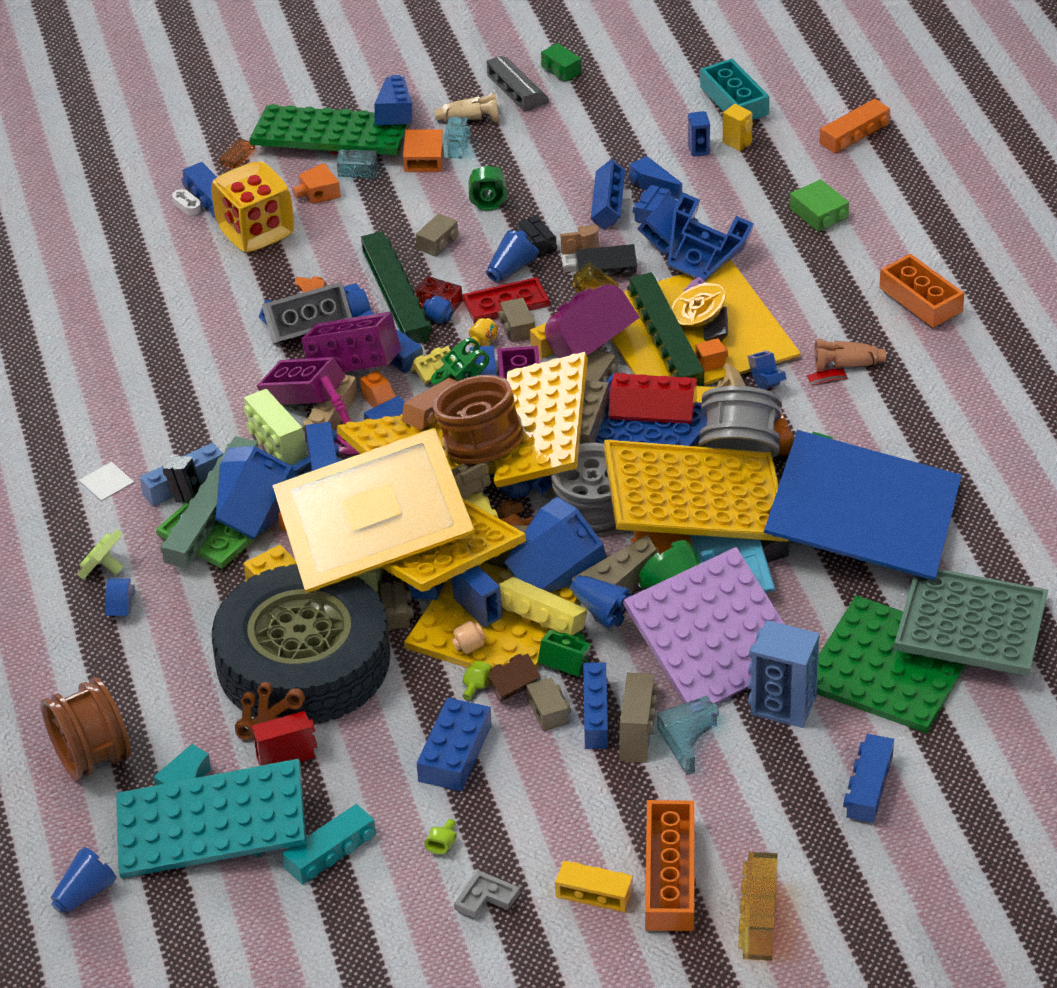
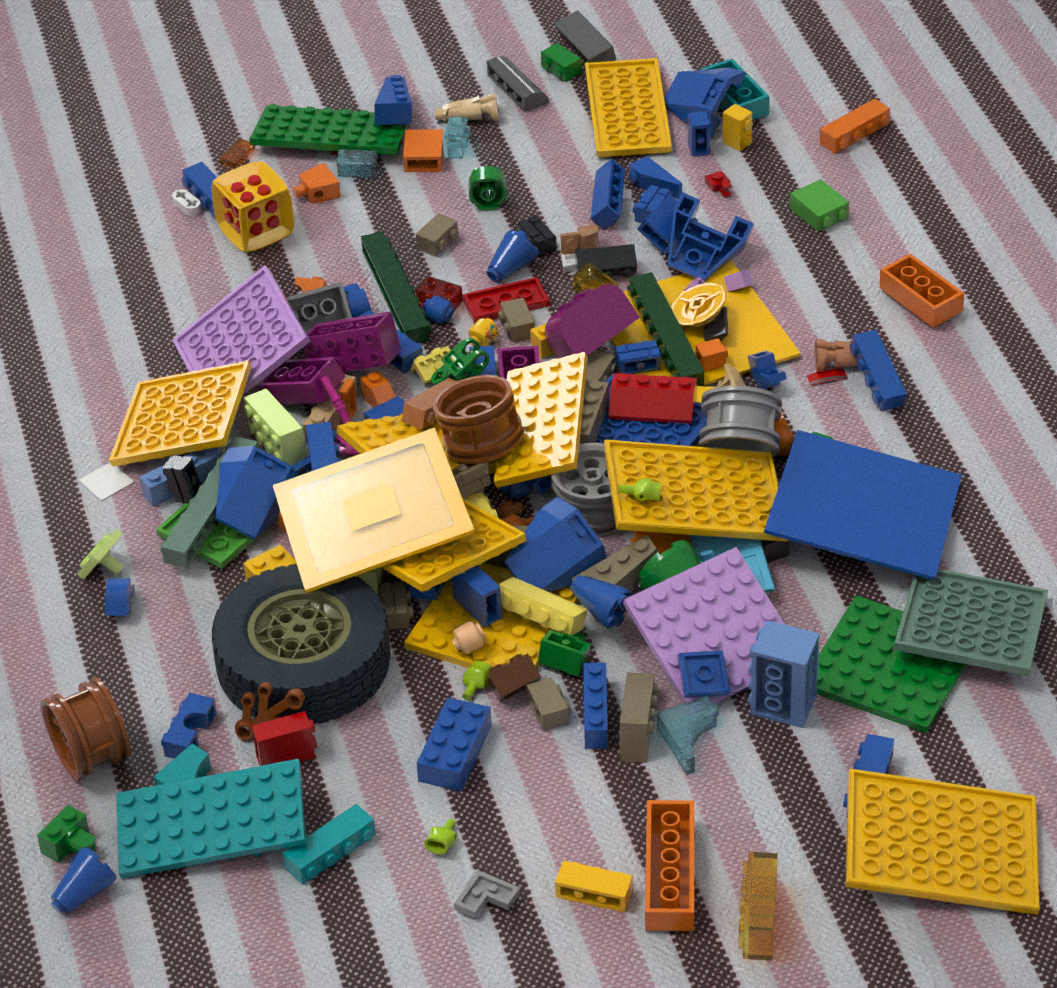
none -> green brick [37,805,96,863]
none -> yellow plate [109,361,252,467]
none -> blue arch [161,692,217,759]
none -> lavender plate [173,265,311,396]
none -> orange tile [339,378,357,420]
none -> dark grey brick [554,10,616,63]
none -> yellow plate [585,58,672,157]
none -> blue brick [615,340,661,374]
none -> lime piece [619,478,661,501]
none -> blue wedge [664,68,747,137]
none -> blue plate [677,650,730,698]
none -> red plate [705,171,731,198]
none -> lavender slope [724,270,753,291]
none -> yellow tile [845,769,1040,915]
none -> blue brick [850,329,907,411]

